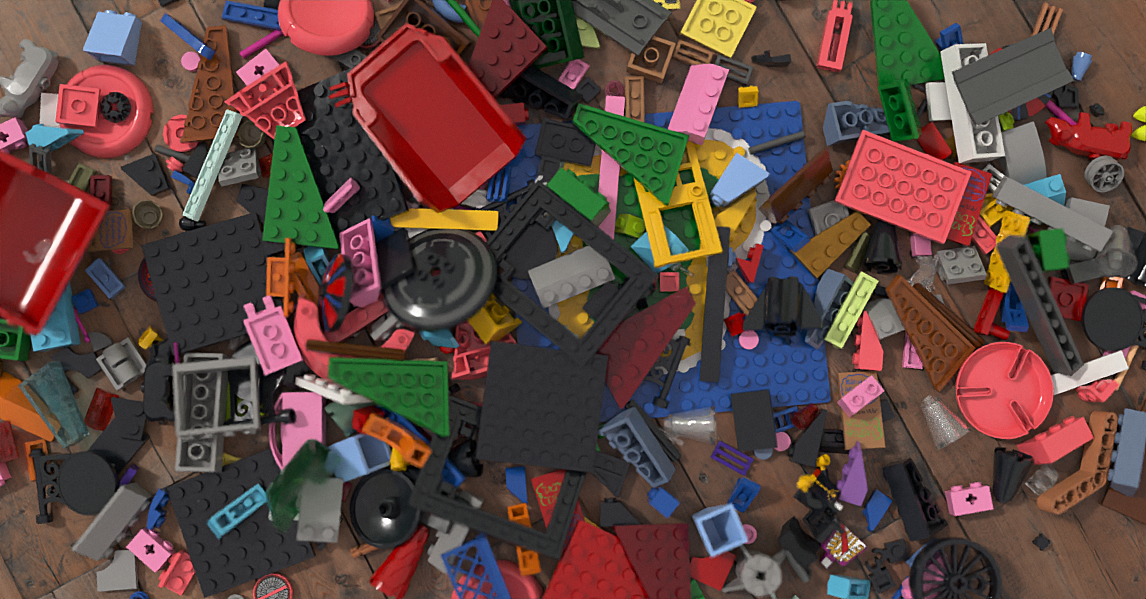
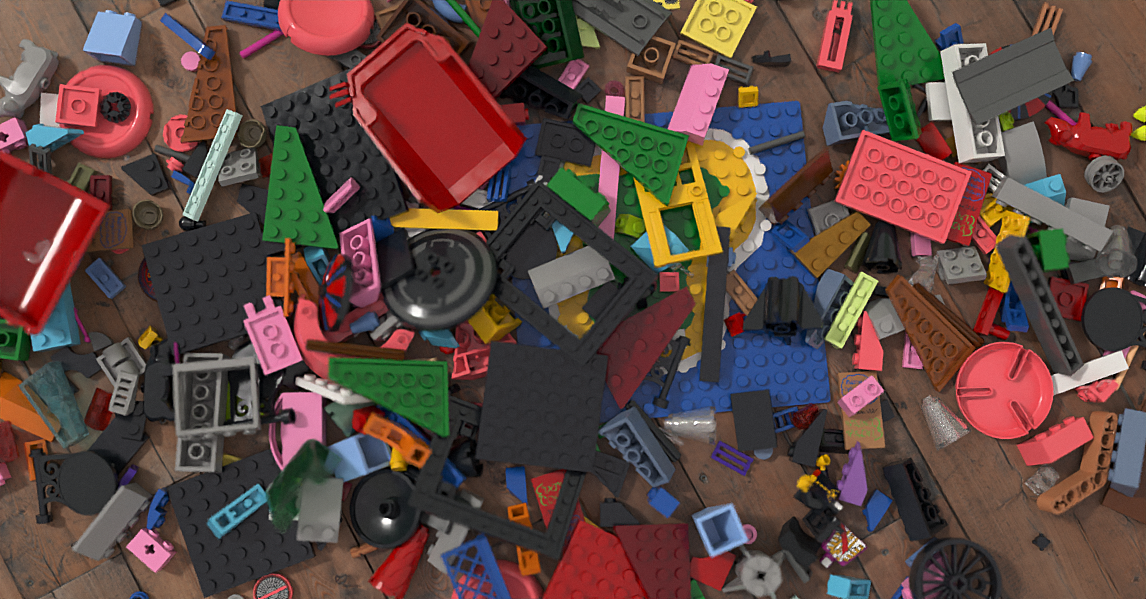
blue plate [71,289,99,314] -> none
light grey tile [97,549,139,592] -> none
coral bracket [158,549,195,596] -> none
coral wedge [224,61,306,140] -> none
bright pink brick [236,49,279,85] -> none
light blue slope [708,153,770,208] -> none
blue slope [727,477,761,513] -> none
red slope [735,243,764,284] -> none
bright pink tile [738,331,759,349] -> none
bright pink tile [774,432,791,451] -> none
black plate [865,557,896,594] -> none
black plate [871,539,909,563] -> none
bright pink brick [945,482,993,516] -> none
black cone [992,447,1035,503] -> none
black piece [1089,103,1105,117] -> none
none -> light grey slope [109,370,139,415]
none -> medium blue cone [350,311,381,335]

